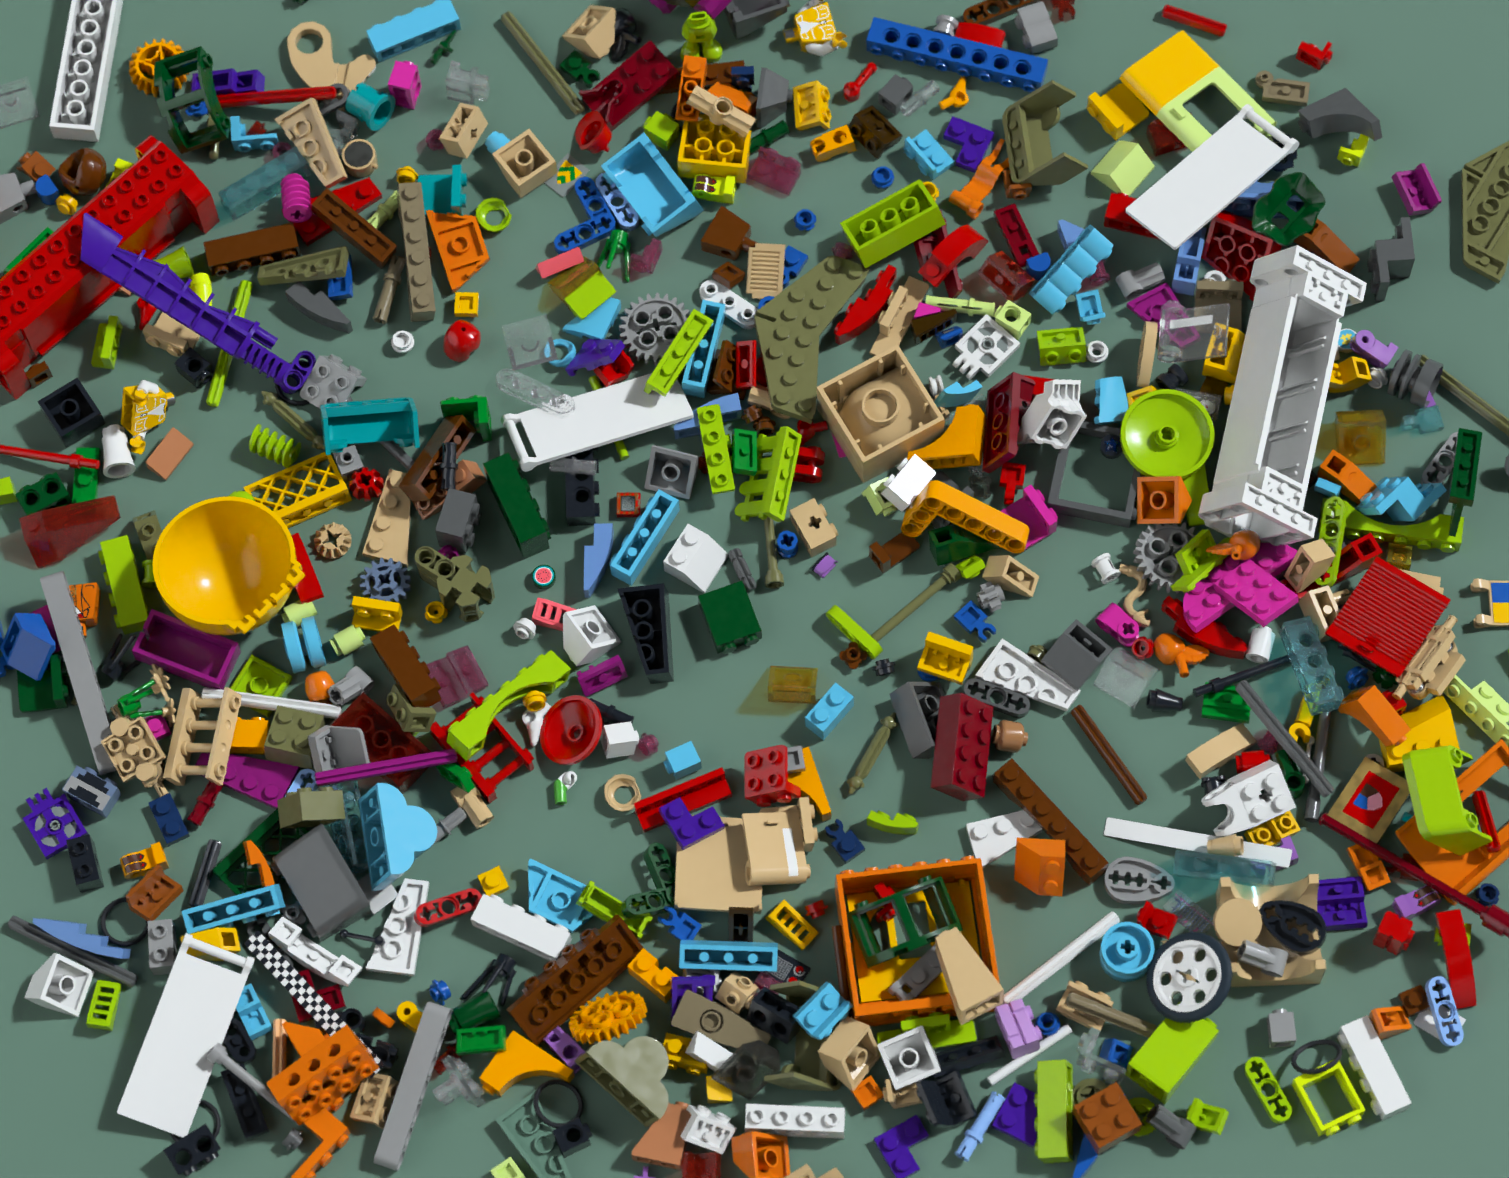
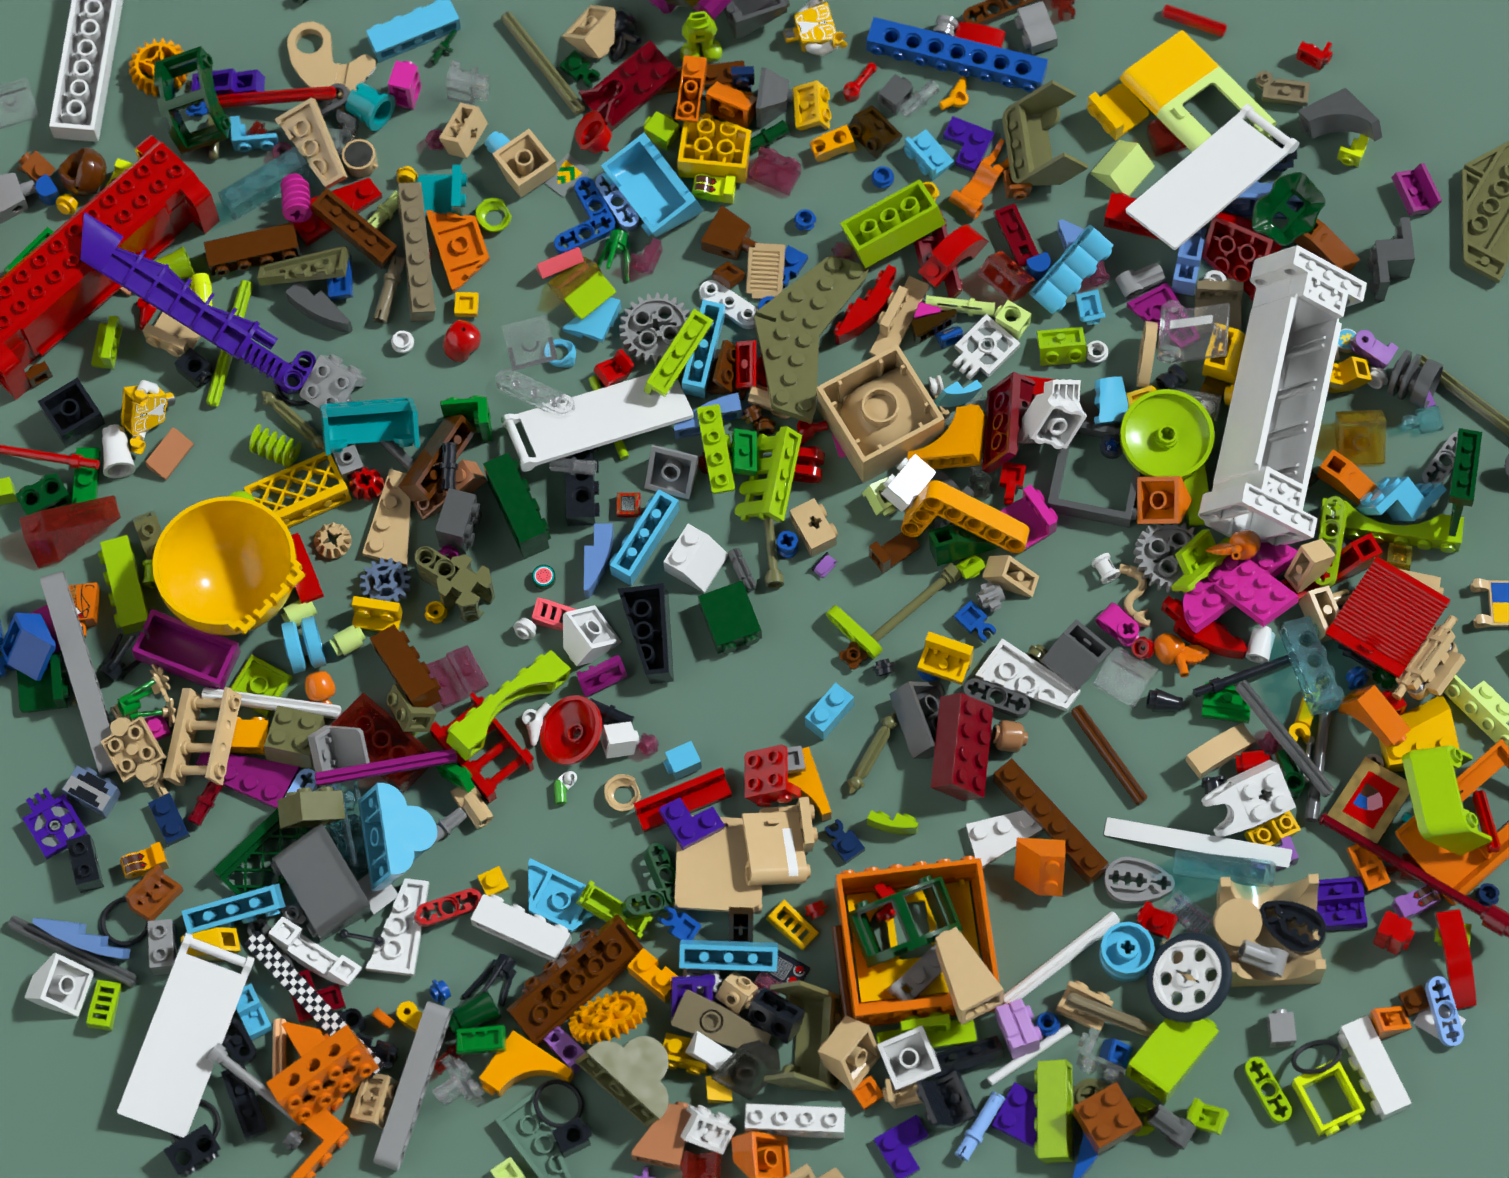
black axle [189,839,222,907] -> none
orange slope [243,840,275,887] -> none
light grey piece [328,666,375,705] -> none
yellow plate [523,690,547,712] -> none
dark purple wing [565,339,625,376] -> none
tan piece [686,85,756,137] -> none
clear yellow slope [768,666,818,704] -> none
medium azure bracket [792,982,853,1040] -> none
tan cone [1207,834,1244,858] -> none
medium azure slope [1314,477,1342,497] -> none

